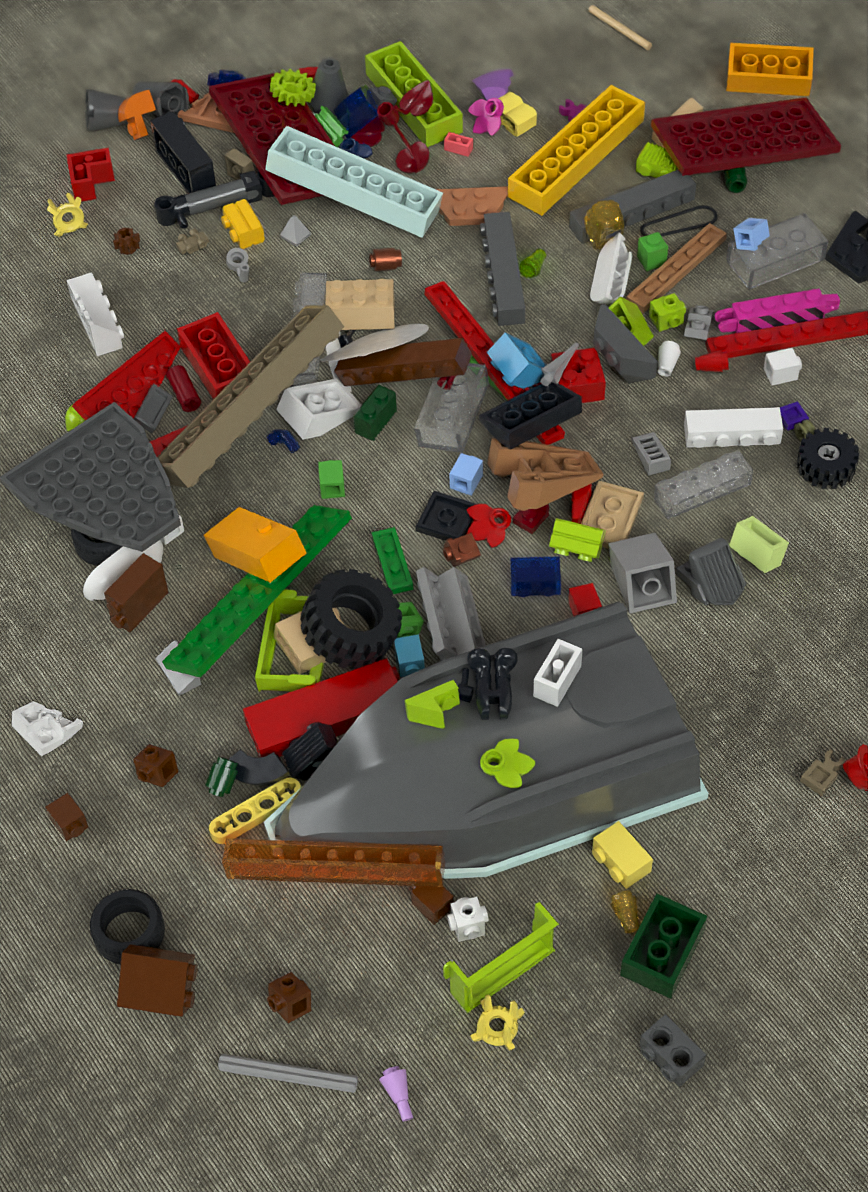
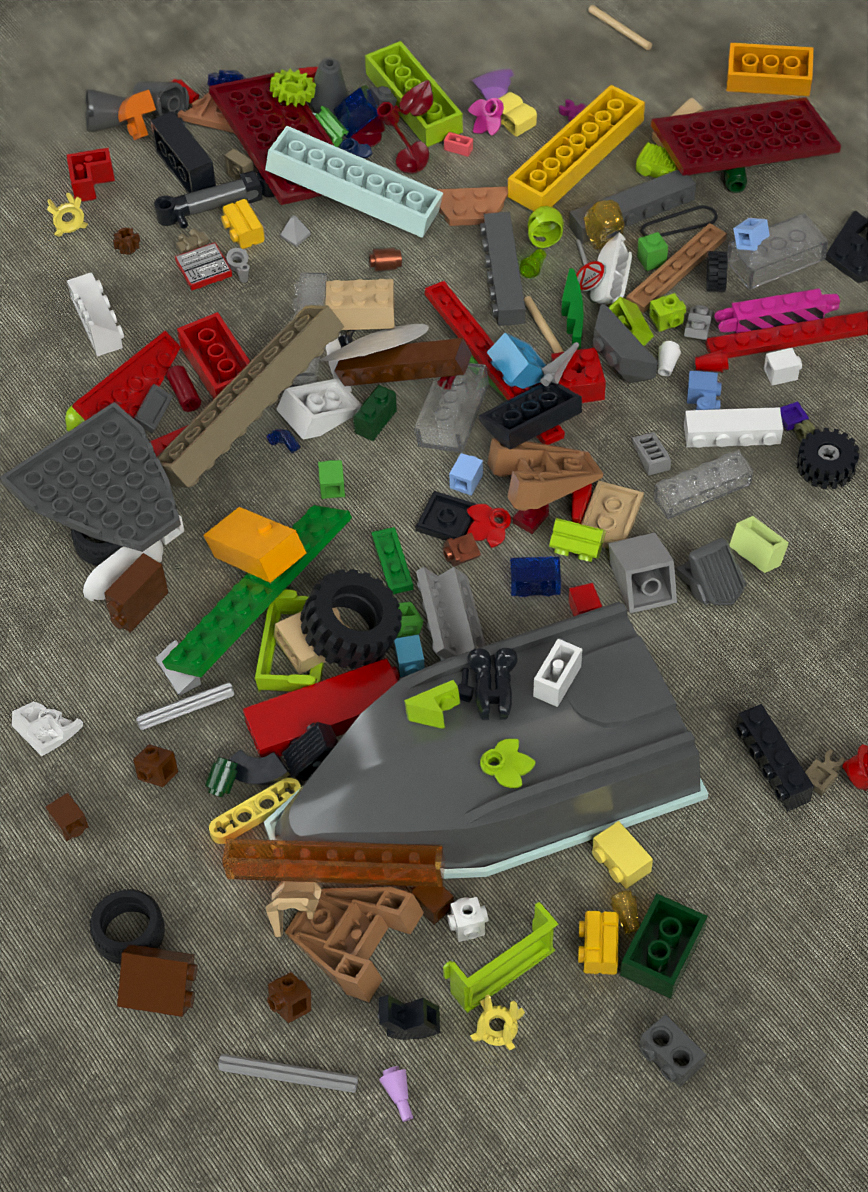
none -> light grey axle [136,682,234,730]
none -> tile [175,242,232,291]
none -> tan piece [266,876,322,937]
none -> medium nougat wedge [285,887,424,1002]
none -> black brick [378,995,440,1040]
none -> tan bar [524,296,564,353]
none -> lime helmet [528,206,564,248]
none -> green slope [561,268,584,350]
none -> piece [576,239,605,292]
none -> yellow brick [578,911,619,975]
none -> medium blue brick [687,371,721,410]
none -> black tyre [706,251,728,292]
none -> black brick [735,704,814,812]

